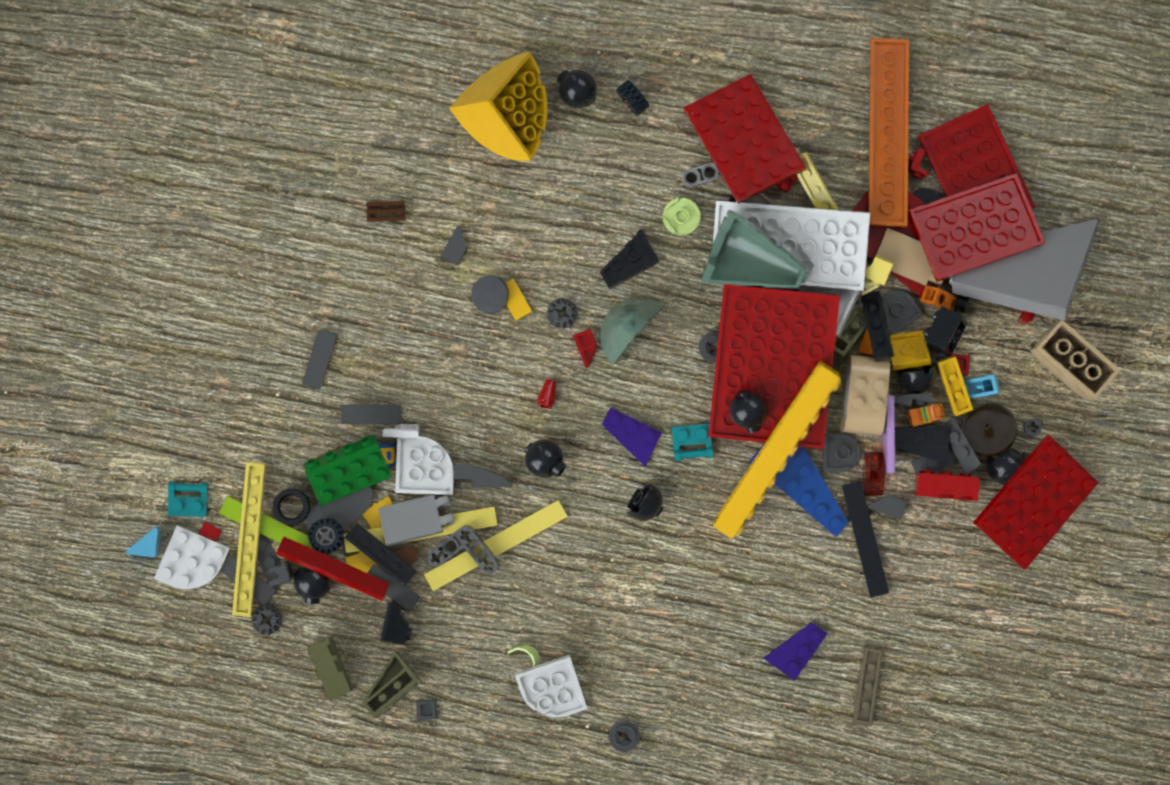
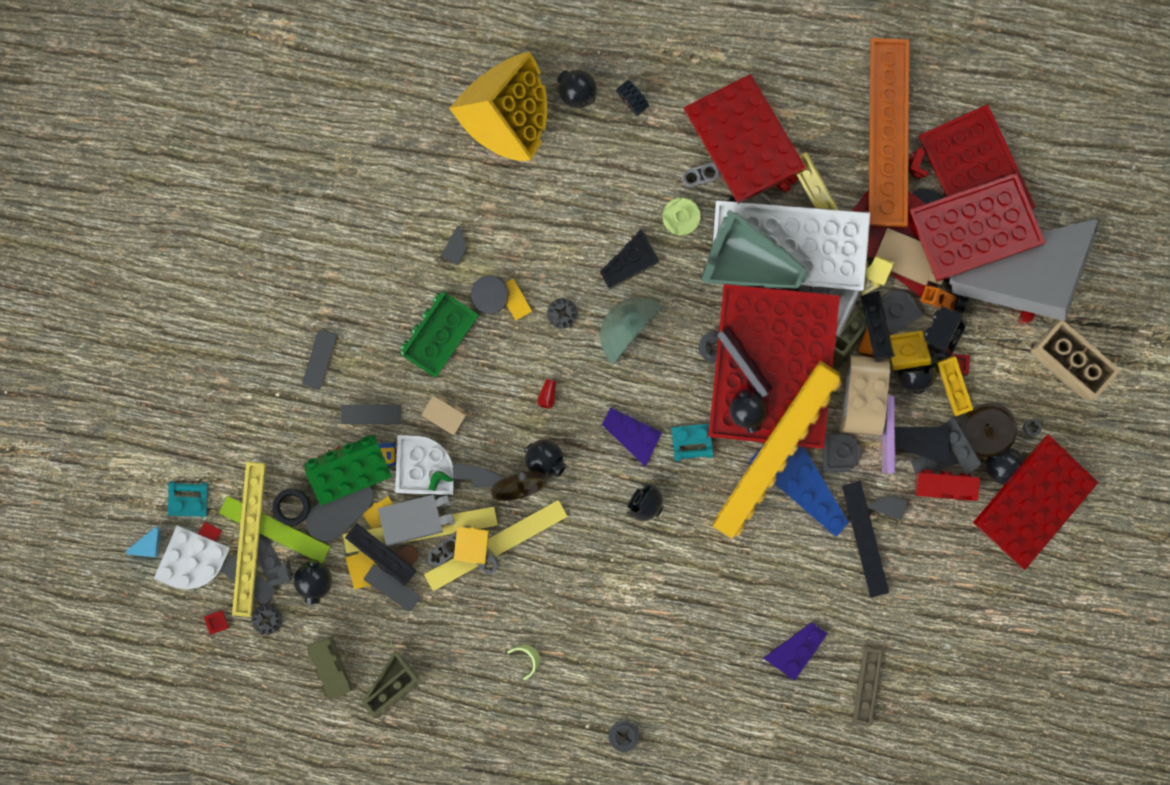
red tile [276,536,389,601] -> none
black wheel [308,519,344,553] -> none
reddish brown tile [366,201,406,222] -> none
black slope [380,600,412,644] -> none
white tile [383,424,420,438] -> none
dark grey tile [416,699,437,720] -> none
white plate [515,654,587,717] -> none
red tile [573,328,597,368] -> none
clear red slope [863,452,886,496] -> none
dark grey slope [894,394,933,410] -> none
orange leg [906,403,946,427] -> none
medium azure slope [964,374,1000,399] -> none
none -> red tile [204,610,229,635]
none -> green bracket [400,291,479,378]
none -> tan brick [421,395,467,436]
none -> green animal [428,470,453,491]
none -> yellow piece [454,526,489,564]
none -> dark brown piece [491,471,547,501]
none -> black tile [717,326,773,397]

